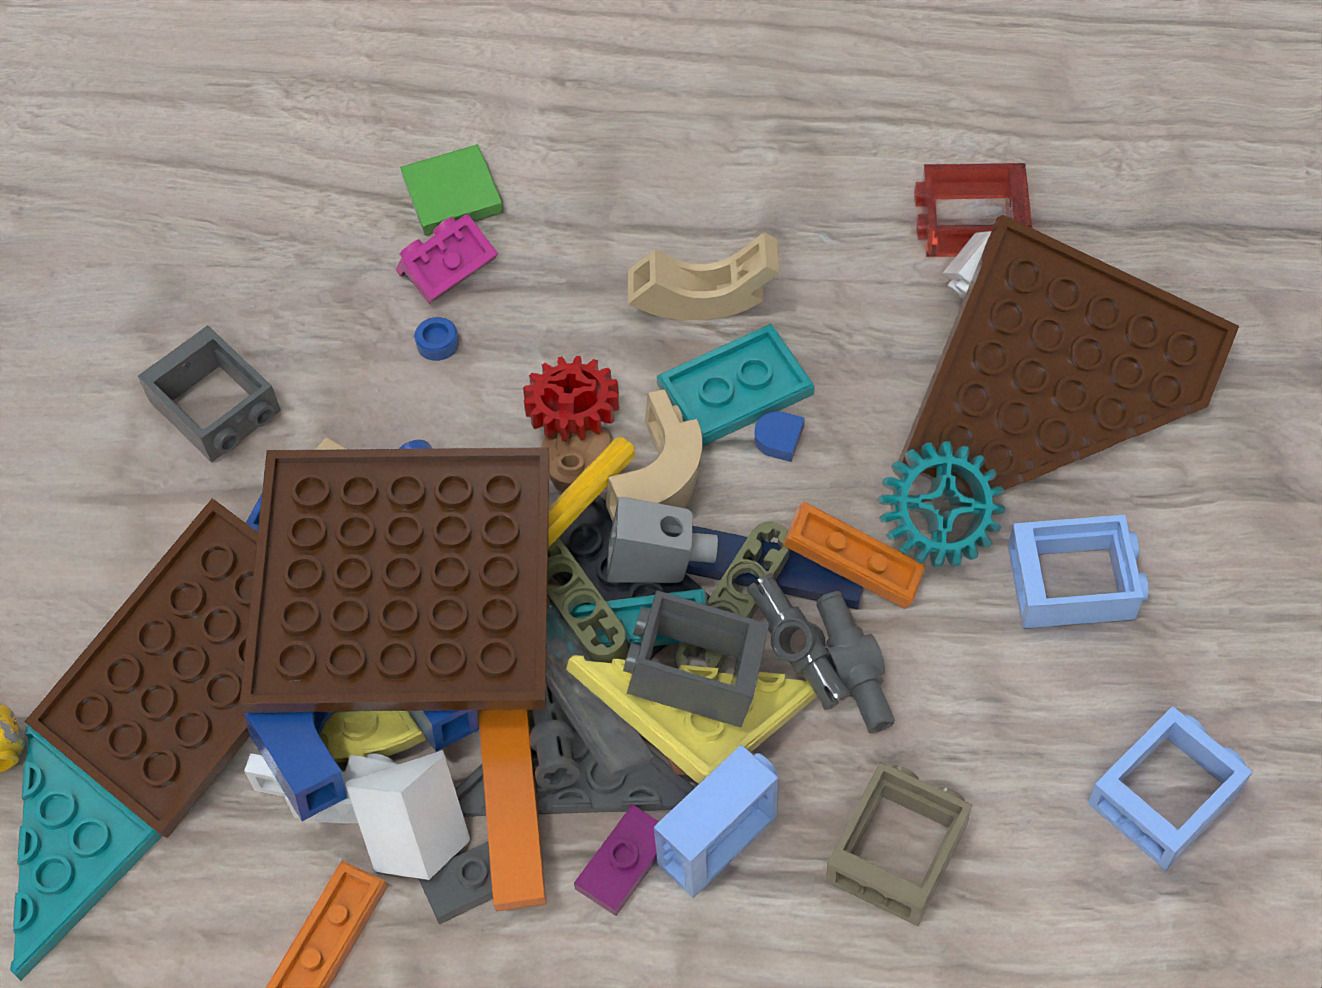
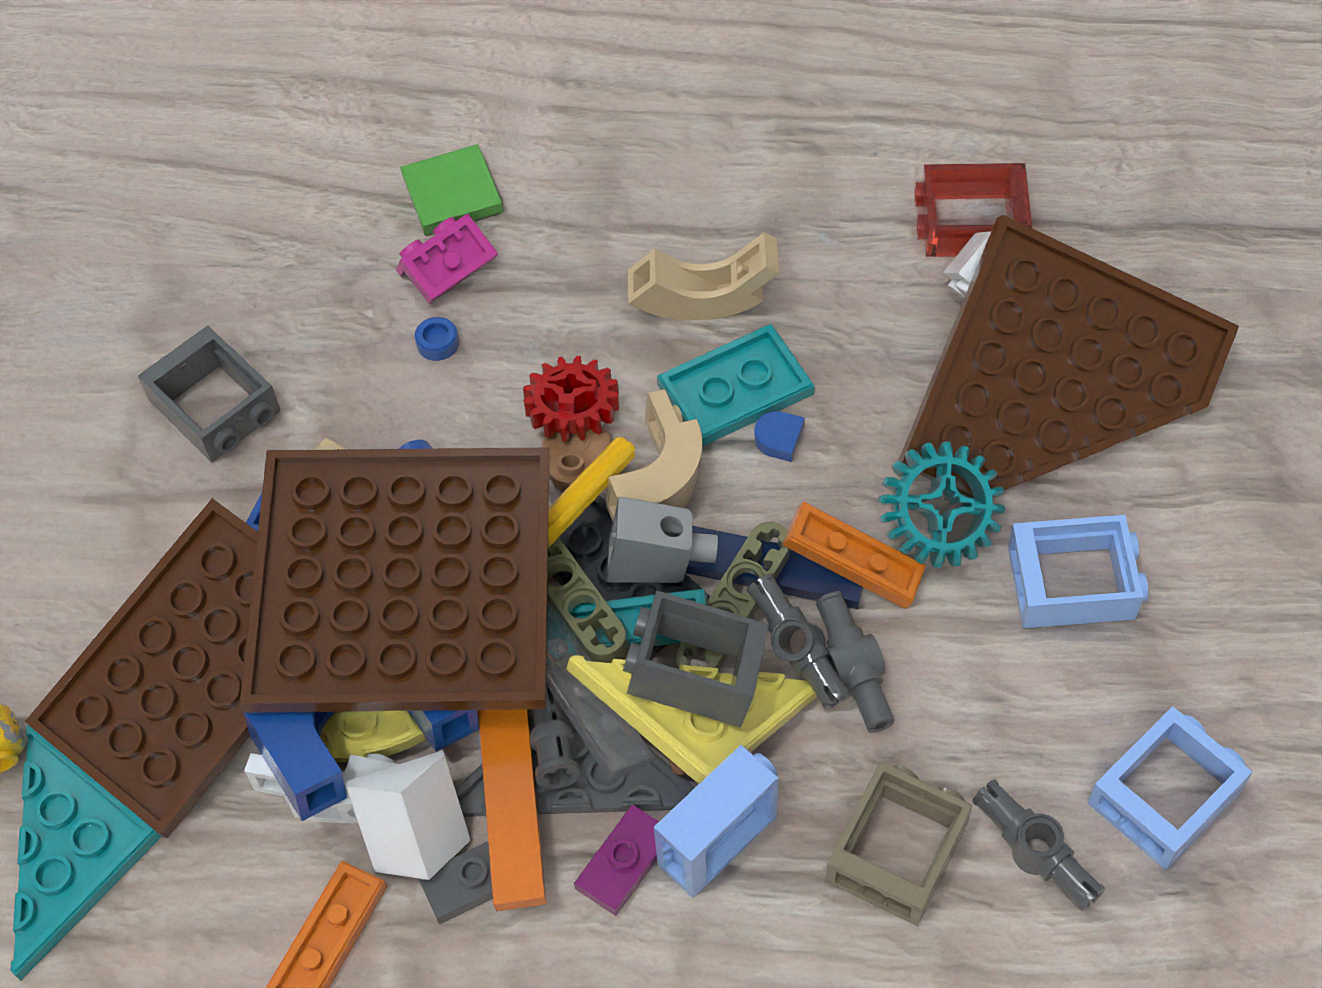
none -> dark grey pin [972,779,1106,912]

